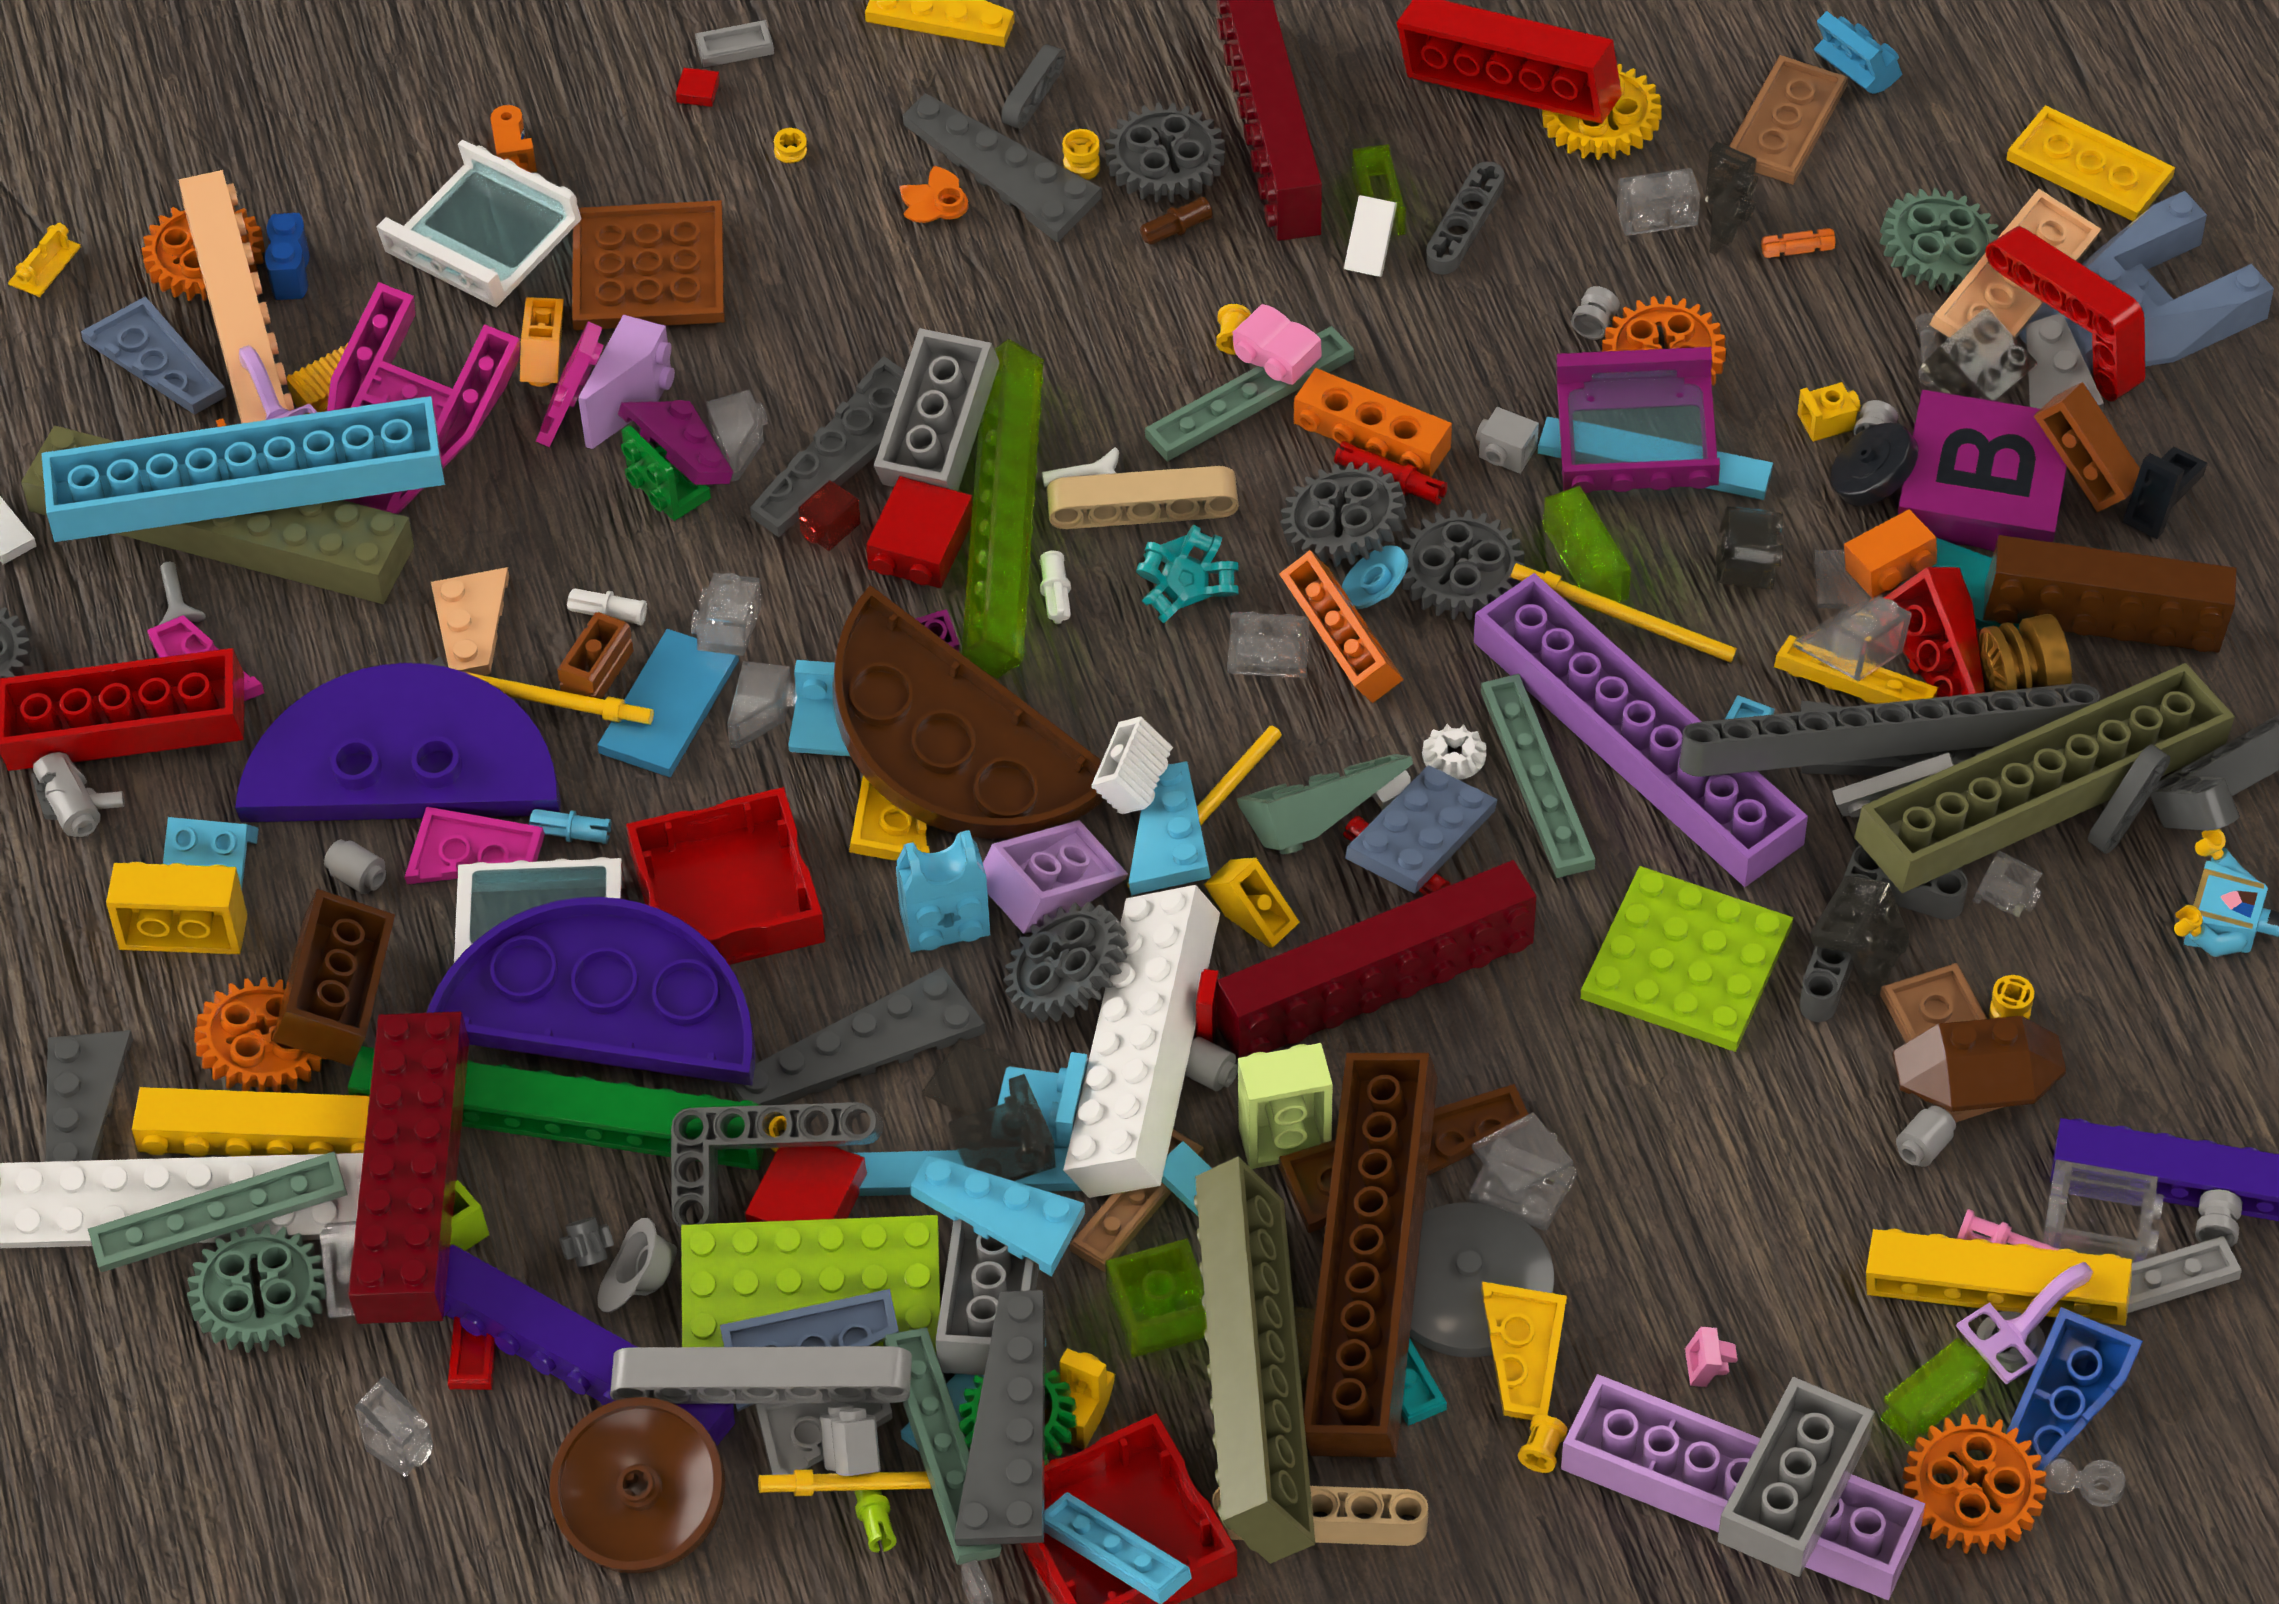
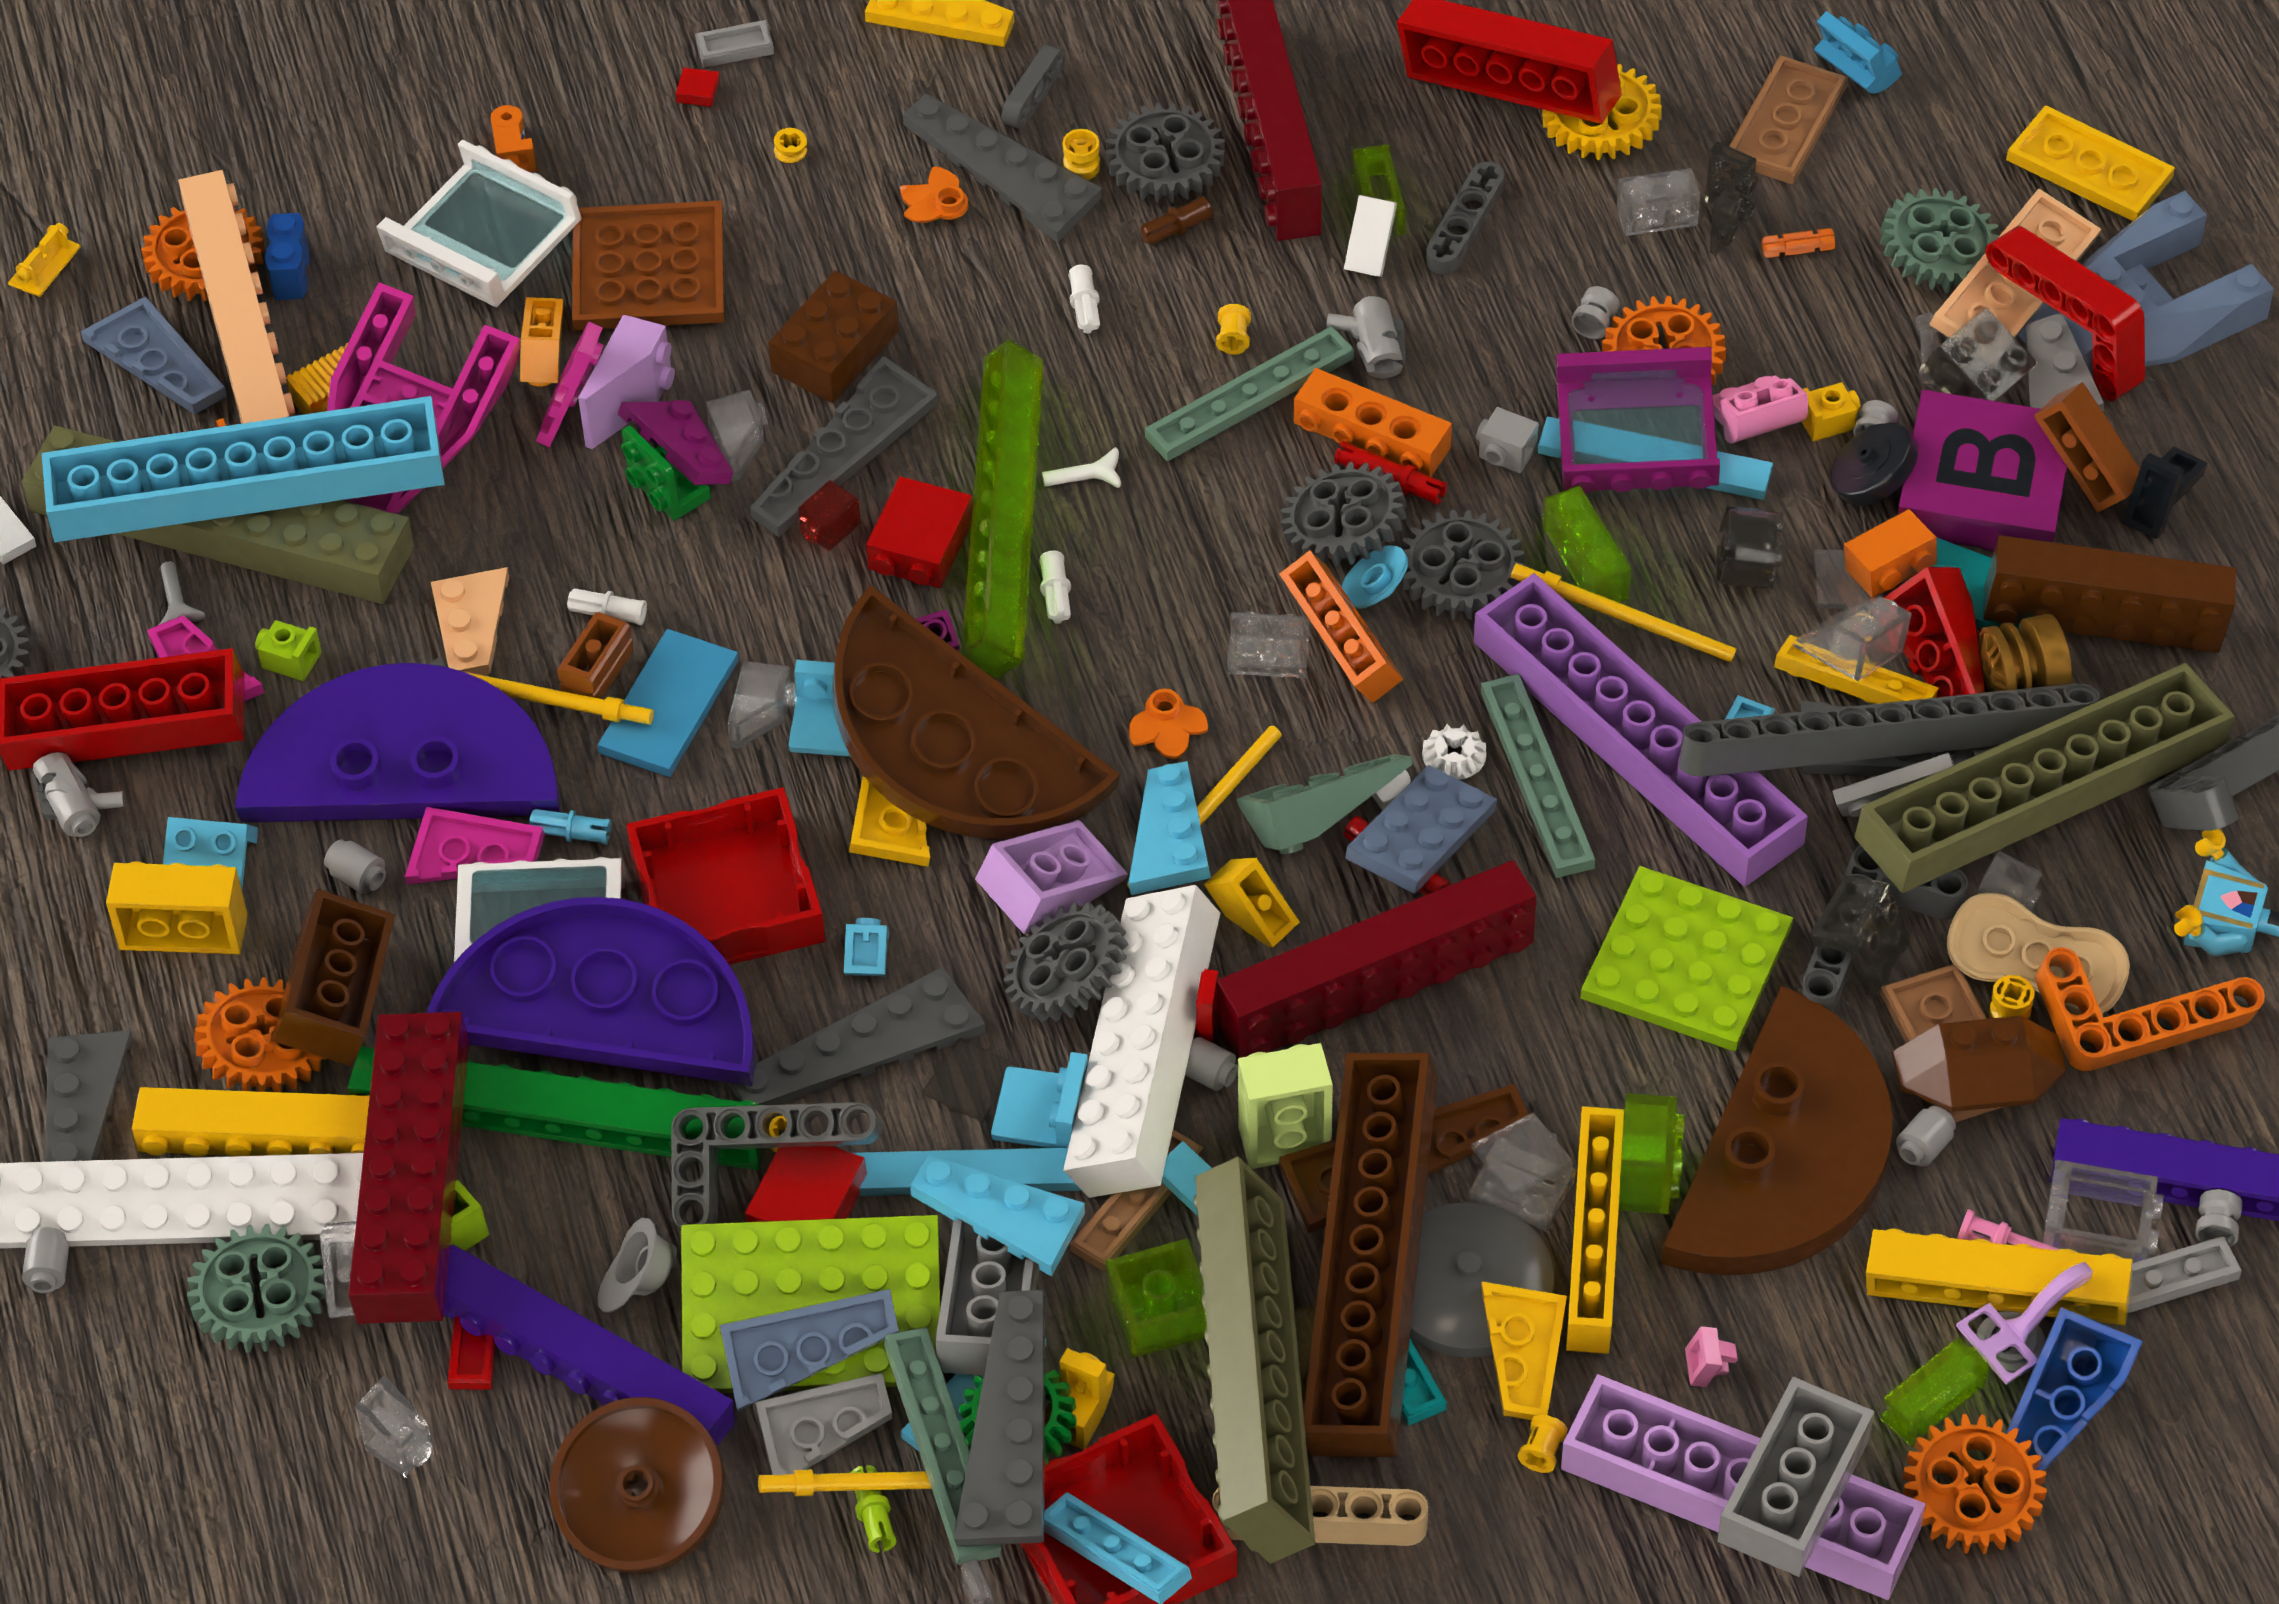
sand green plate [88,1152,348,1272] -> none
lavender piece [239,345,318,420] -> none
dark grey gear [559,1217,614,1267] -> none
light grey beam [610,1346,912,1404] -> none
clear brick [691,573,761,656] -> none
light grey brick [820,1403,881,1476] -> none
light grey brick [874,328,1000,491] -> none
medium azure brick [896,830,990,952] -> none
clear smoke bracket [948,1074,1056,1181] -> none
tan beam [1046,466,1239,529] -> none
white brick [1092,716,1173,814] -> none
teal piece [1136,525,1239,623] -> none
bright pink brick [1233,304,1322,385] -> none
clear plate [2044,1459,2125,1507] -> none
dark grey beam [2088,744,2170,854] -> none
none -> light grey brick [22,1227,69,1293]
none -> lime brick [255,620,322,681]
none -> reddish brown brick [768,270,899,403]
none -> medium azure bracket [844,918,889,977]
none -> white axle [1068,265,1100,334]
none -> orange plate [1129,689,1208,759]
none -> light grey piece [1326,296,1406,379]
none -> yellow brick [1566,1106,1624,1354]
none -> clear neon green brick [1618,1093,1685,1214]
none -> reddish brown plate [1661,986,1893,1275]
none -> bright pink brick [1713,375,1808,444]
none -> tan plate [1947,893,2130,1015]
none -> orange beam [2035,947,2265,1071]

